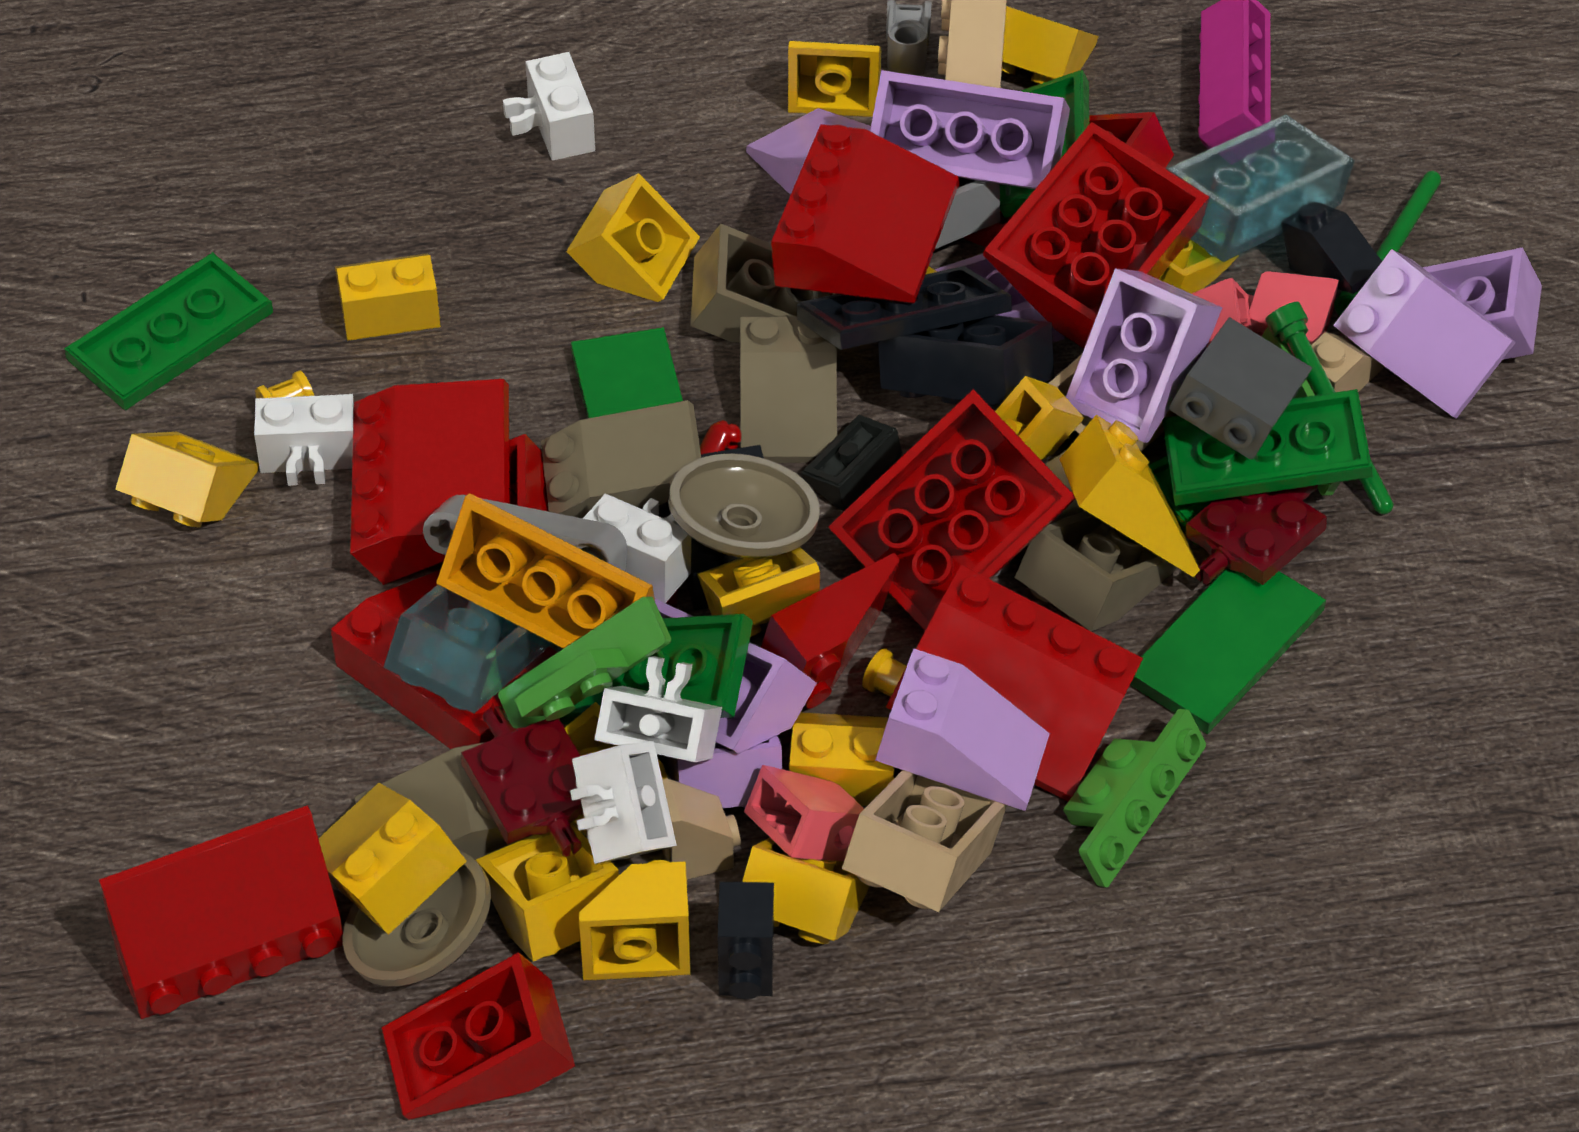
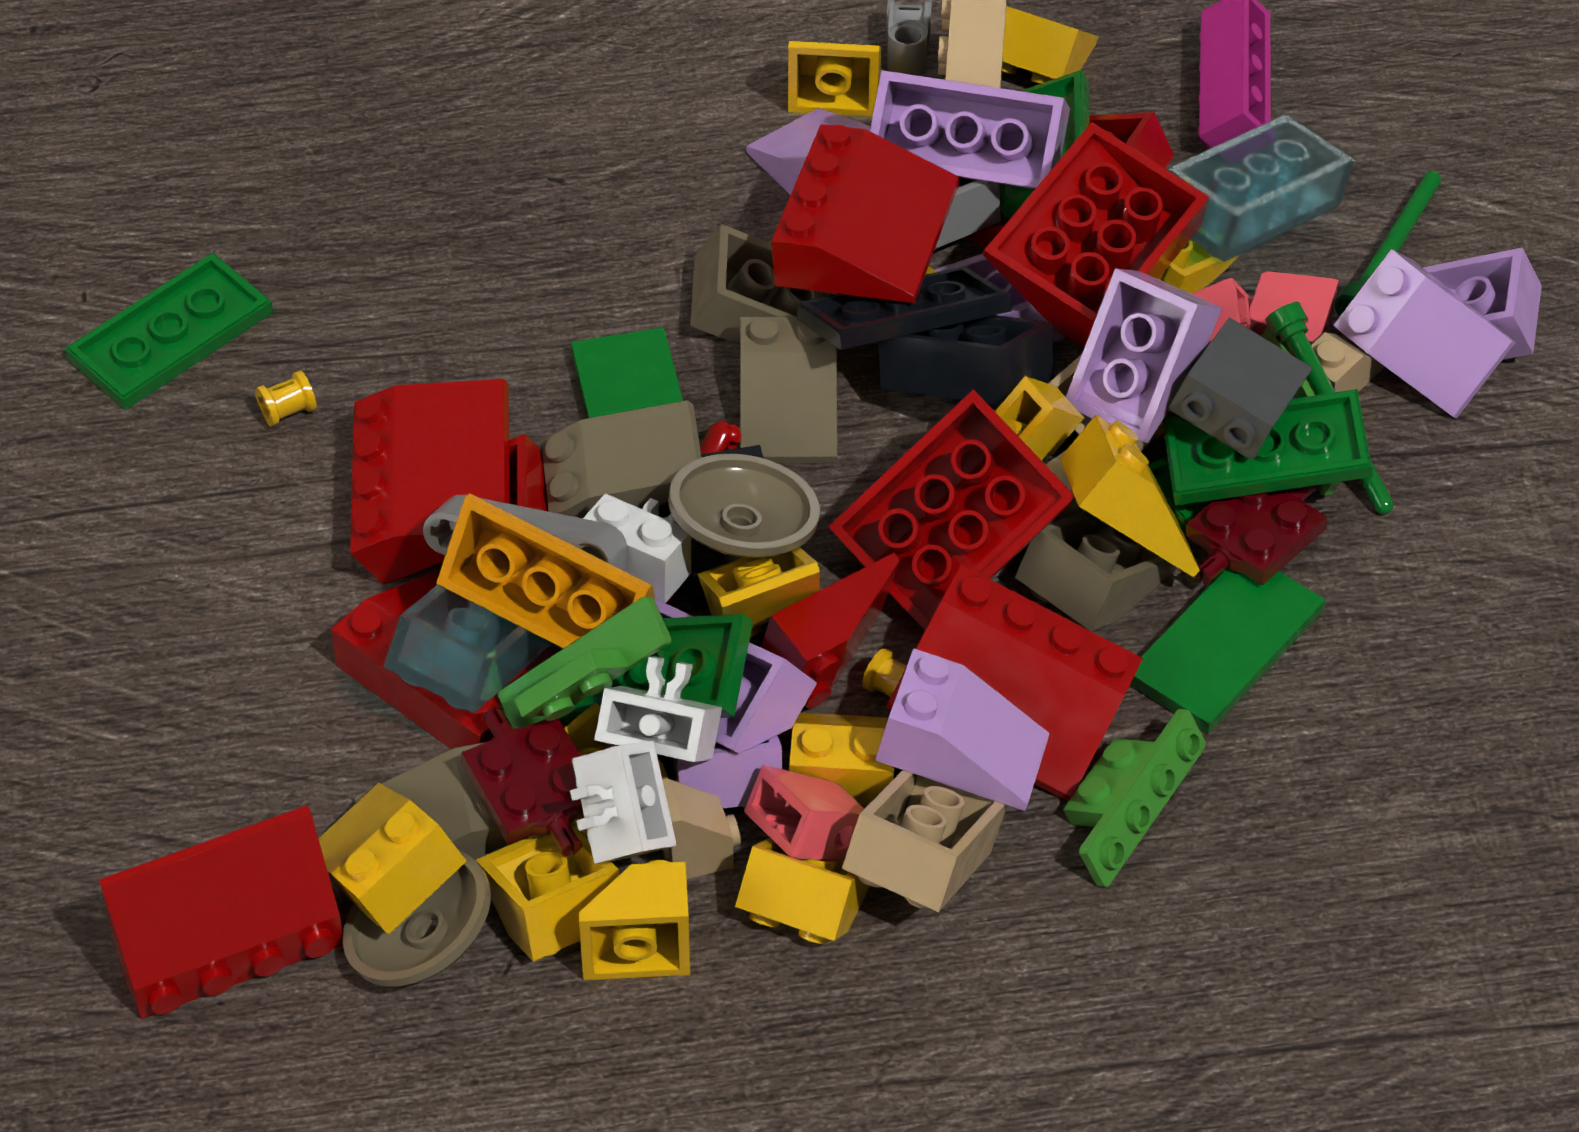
yellow slope [115,432,259,527] -> none
white brick [254,394,354,486] -> none
yellow slope [335,254,441,341] -> none
red slope [381,952,576,1120] -> none
white brick [503,52,595,161] -> none
yellow slope [566,173,700,302] -> none
black brick [718,882,774,999] -> none
pearl dark grey slope [801,414,902,511] -> none
black slope [1281,201,1382,295] -> none

